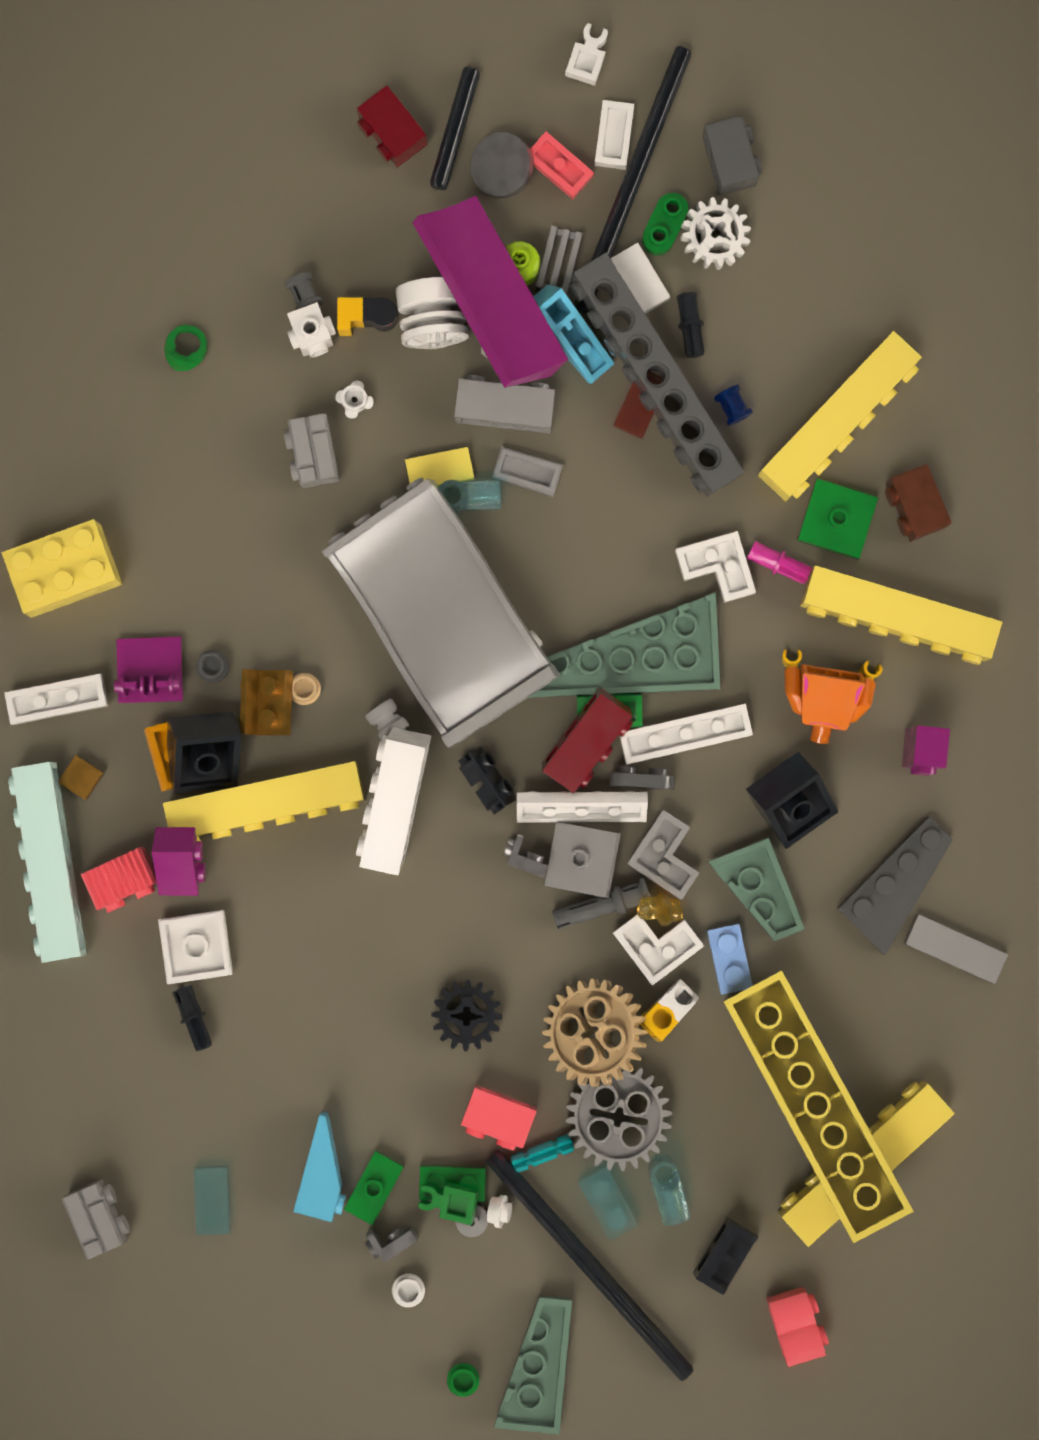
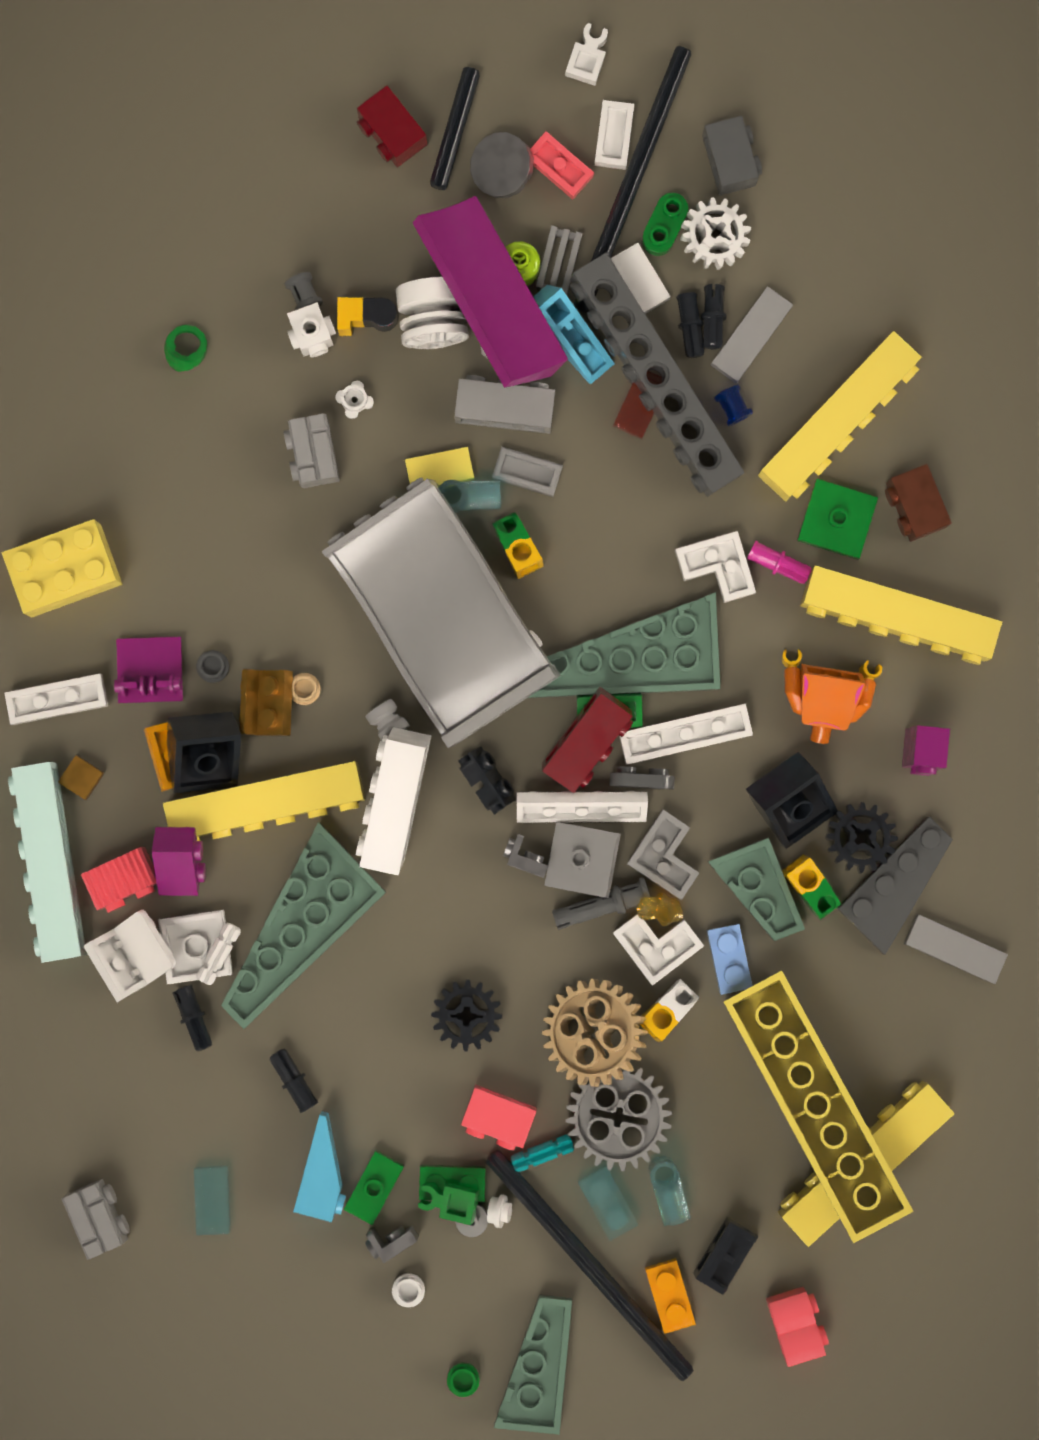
none -> white bracket [83,910,176,1002]
none -> white axle [197,922,241,985]
none -> sand green wing [221,822,386,1029]
none -> black axle [270,1048,318,1113]
none -> leg [492,512,544,579]
none -> light orange plate [645,1258,696,1334]
none -> black axle [701,284,727,350]
none -> light grey tile [711,286,793,384]
none -> leg [782,854,841,920]
none -> black gear [825,802,898,874]

